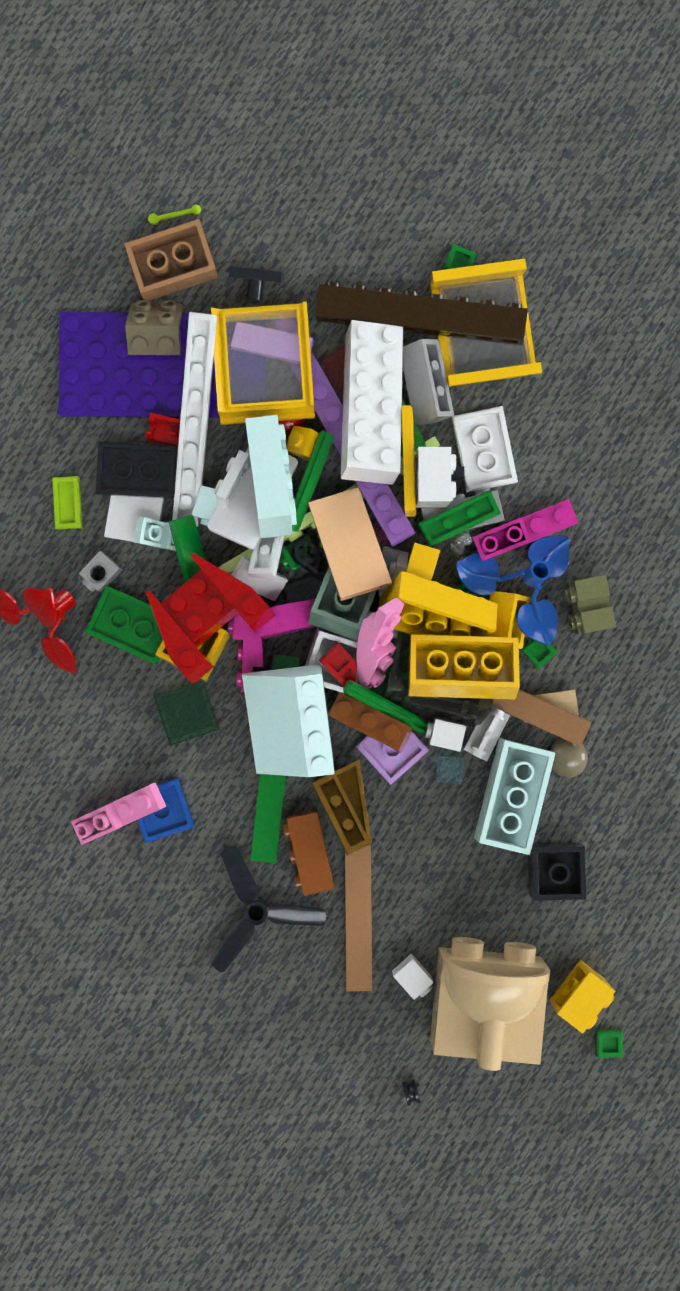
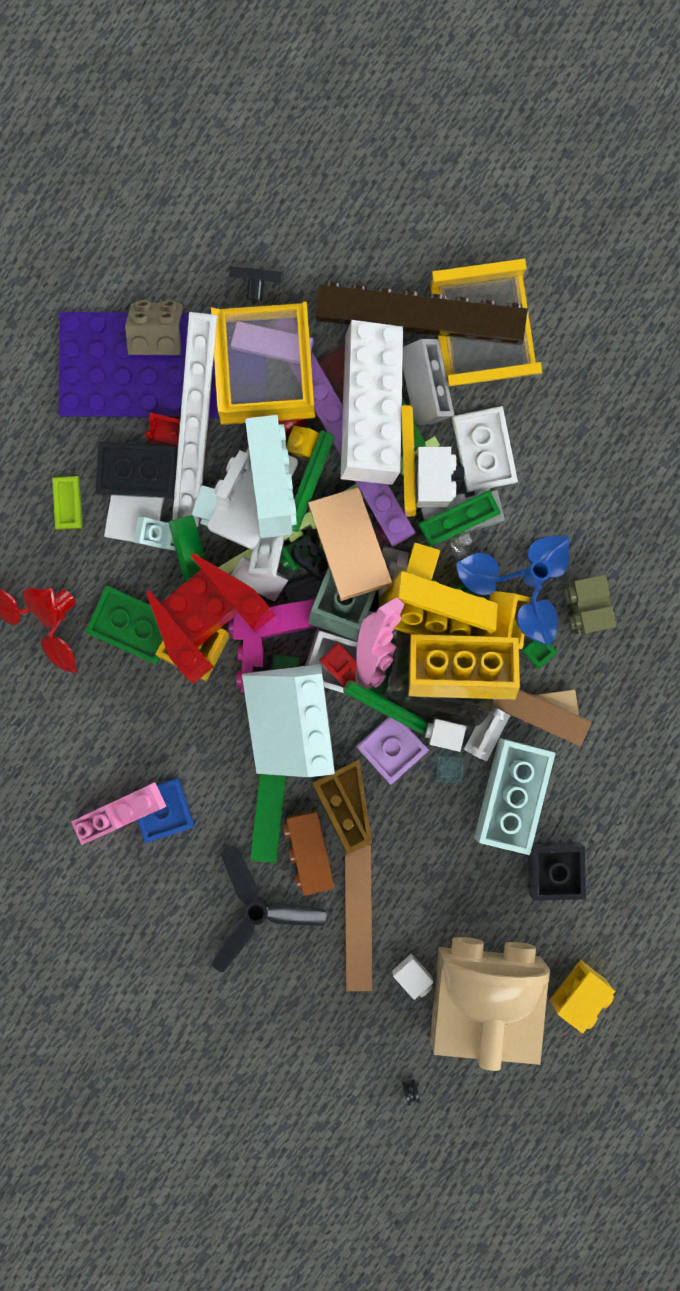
light grey brick [79,551,123,592] -> none
medium nougat brick [124,219,218,301] -> none
lime hinge [148,204,201,225] -> none
clear green tile [154,680,220,746] -> none
dark orange brick [328,692,412,753] -> none
green tile [443,244,477,270] -> none
dark pink slope [472,499,578,561] -> none
dark tan hair [550,738,588,778] -> none
green tile [595,1029,623,1058] -> none

